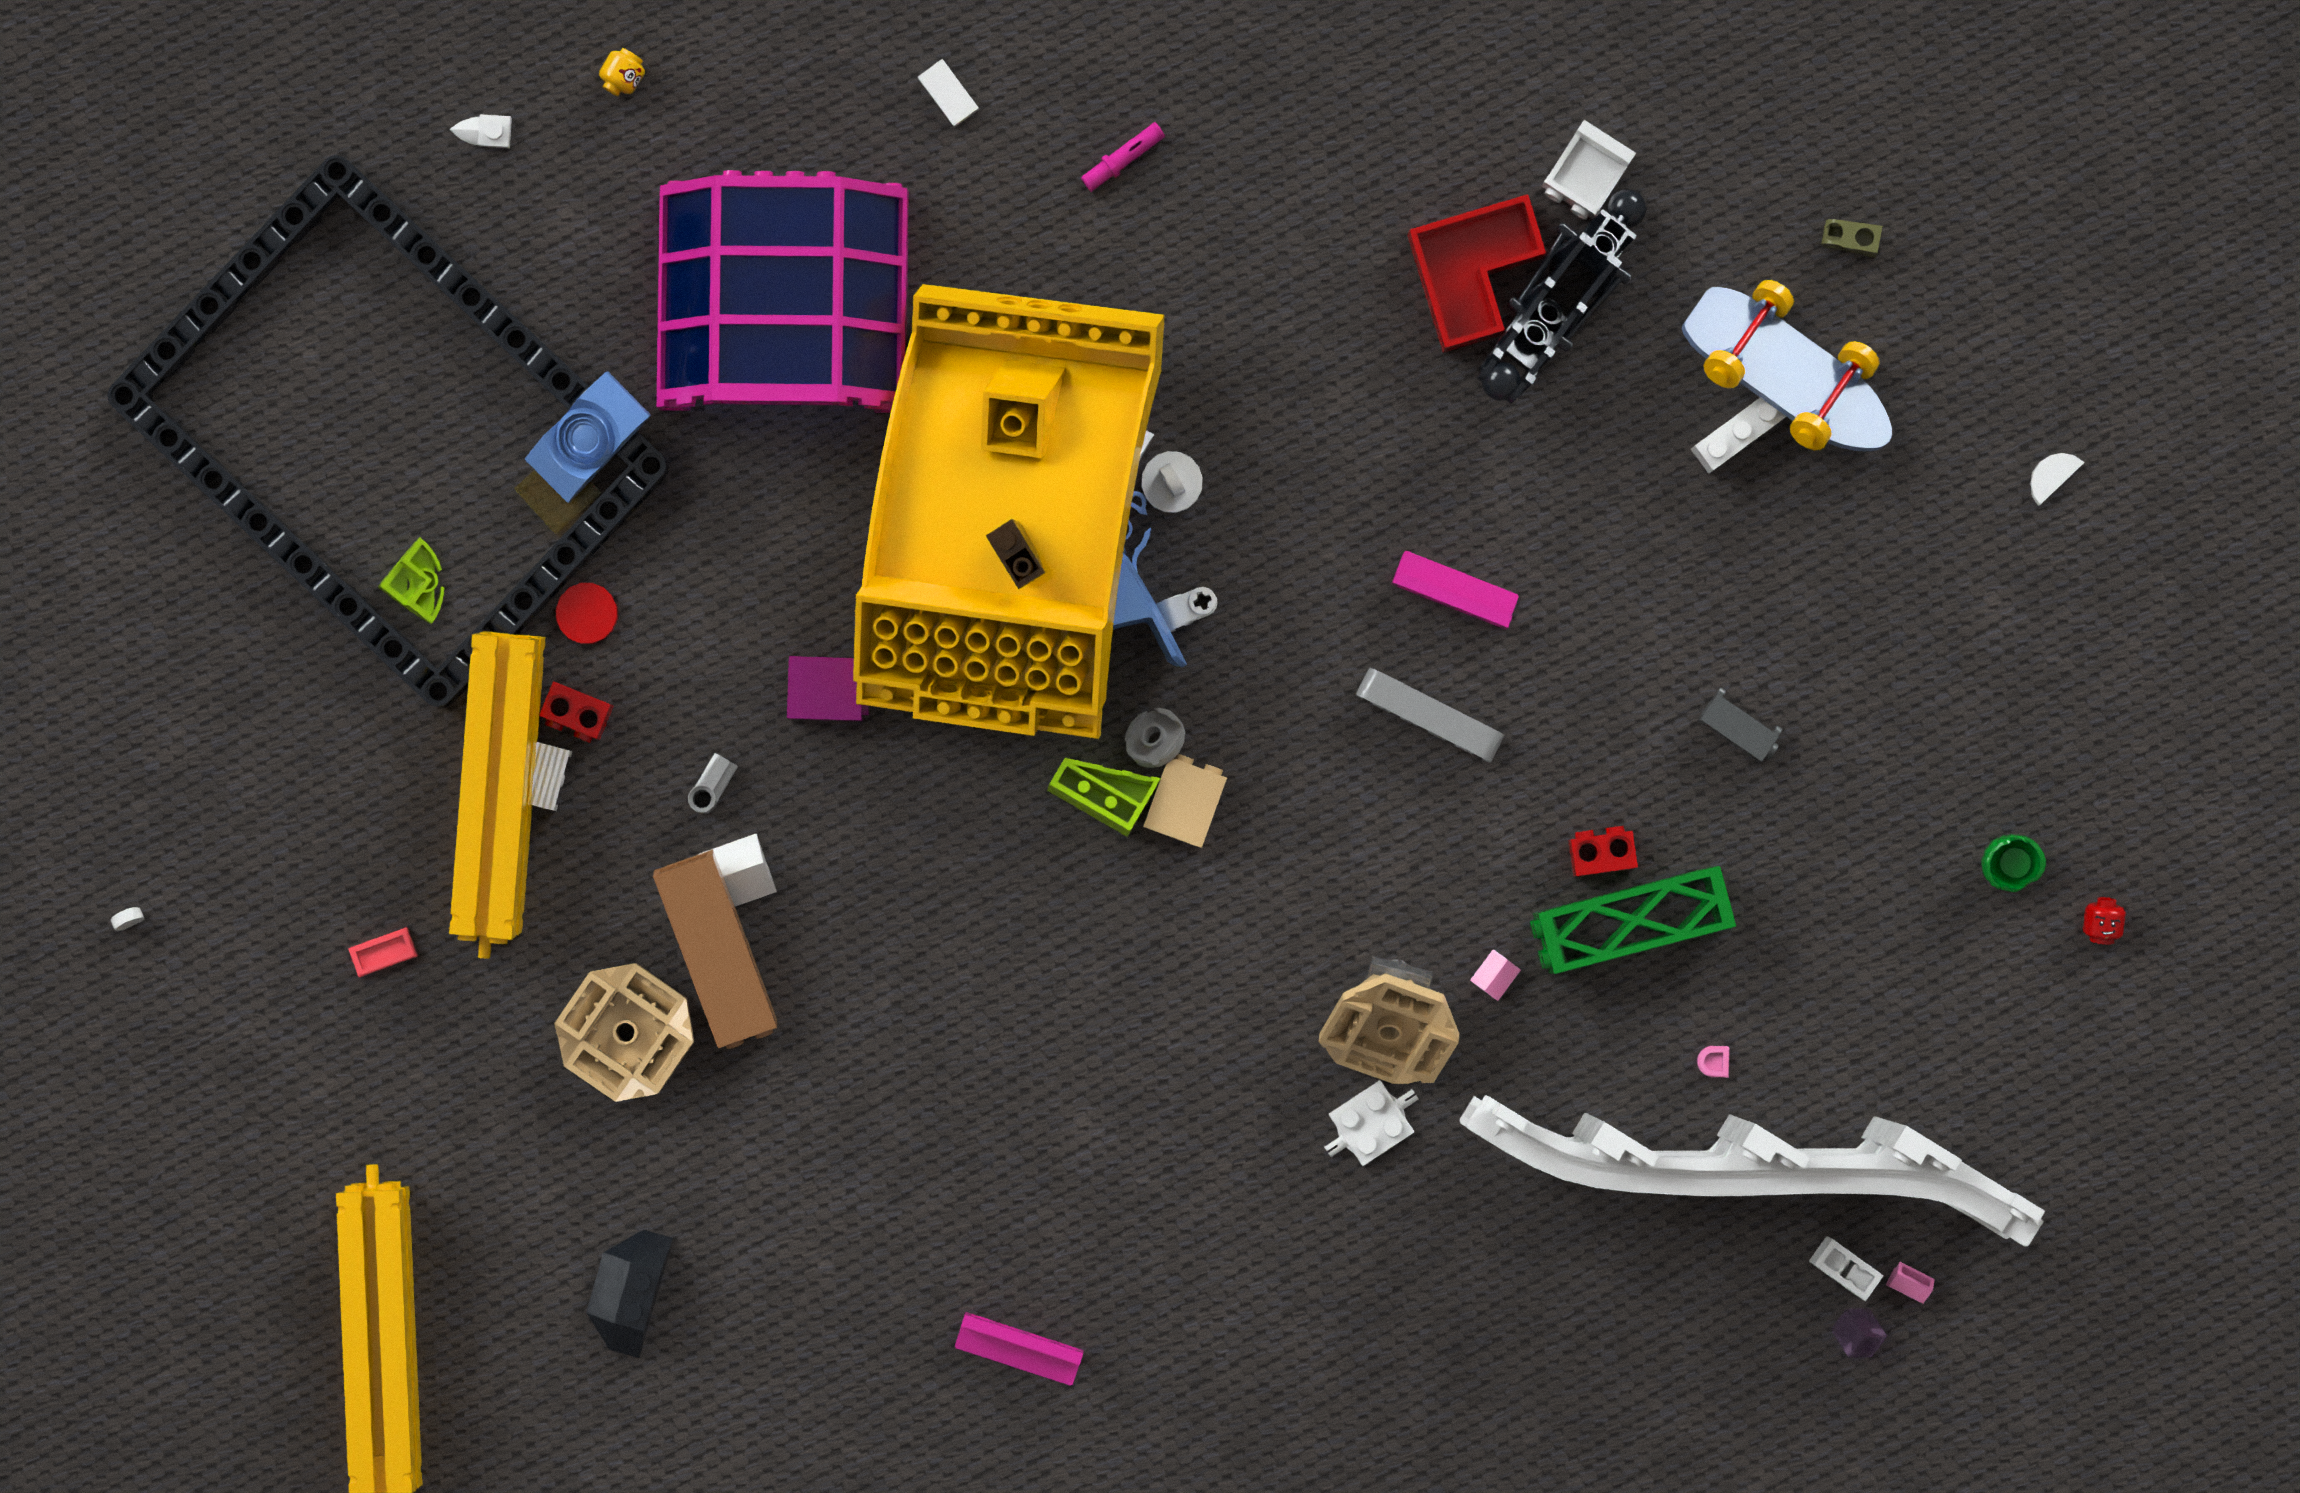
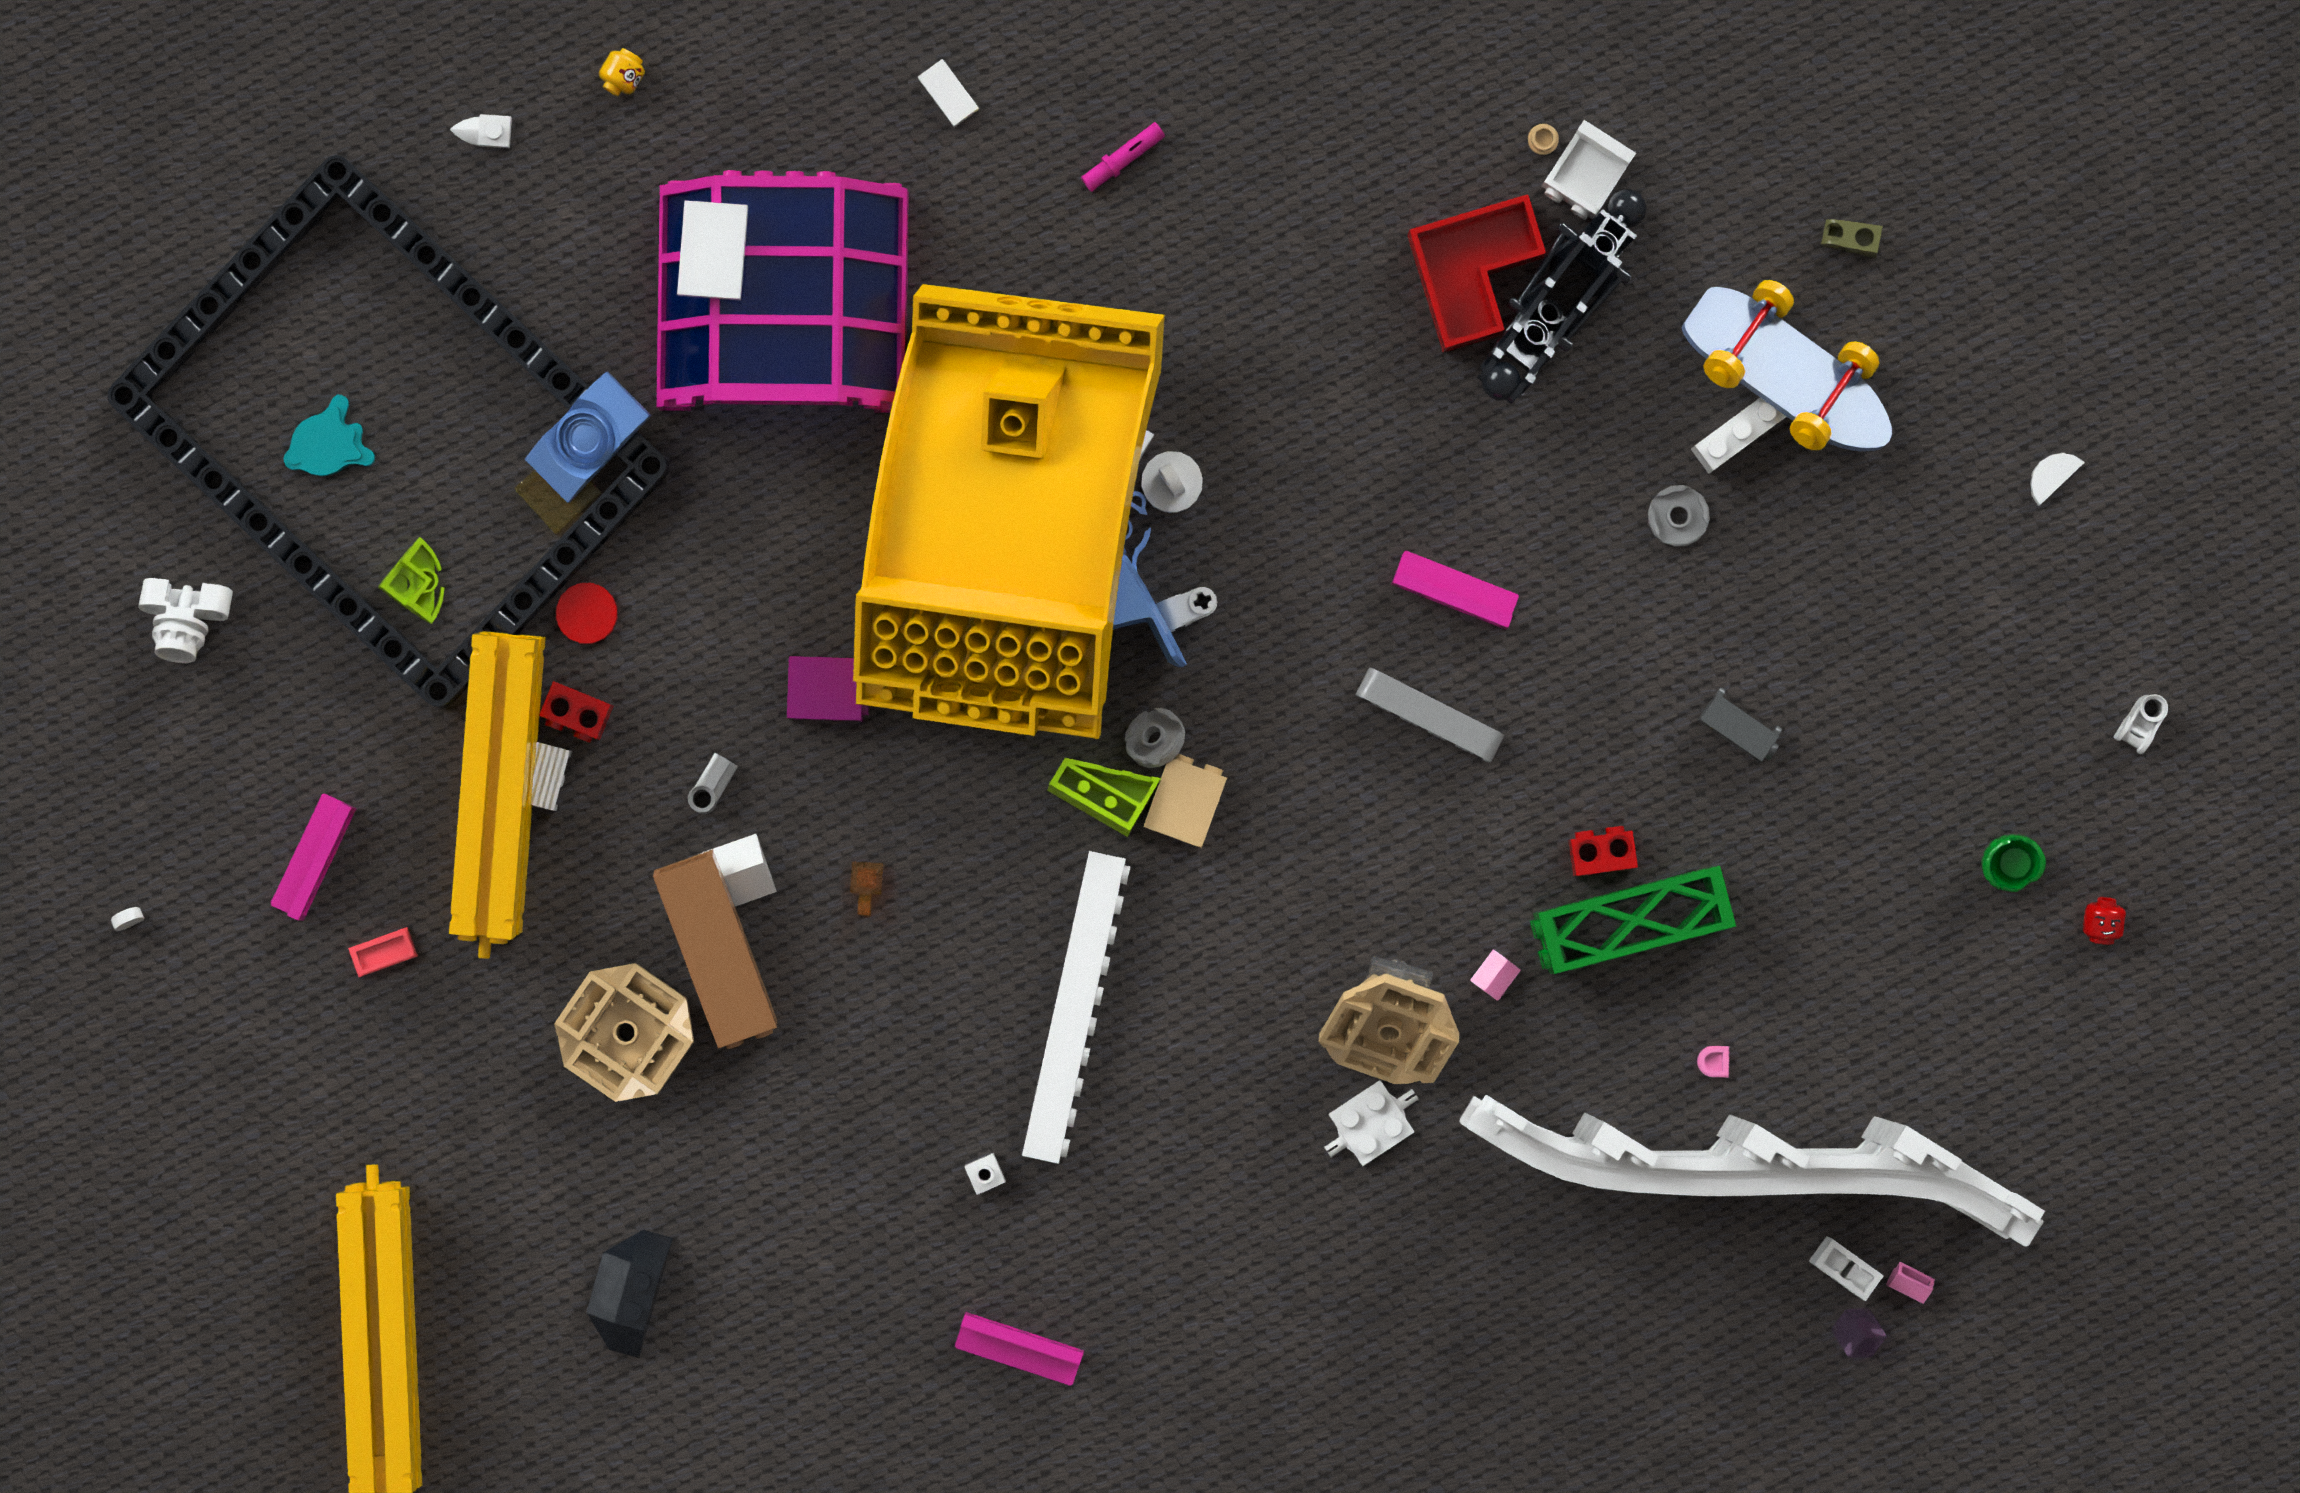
dark brown slope [986,519,1046,590] -> none
none -> white beam [138,578,233,663]
none -> dark pink panel [271,794,357,921]
none -> teal tile [284,395,375,476]
none -> white tile [677,200,748,300]
none -> clear orange plate [850,862,884,916]
none -> white plate [964,1153,1006,1195]
none -> white brick [1022,851,1131,1164]
none -> tan plate [1528,124,1559,155]
none -> light grey tile [1648,485,1710,547]
none -> white piece [2114,694,2168,754]

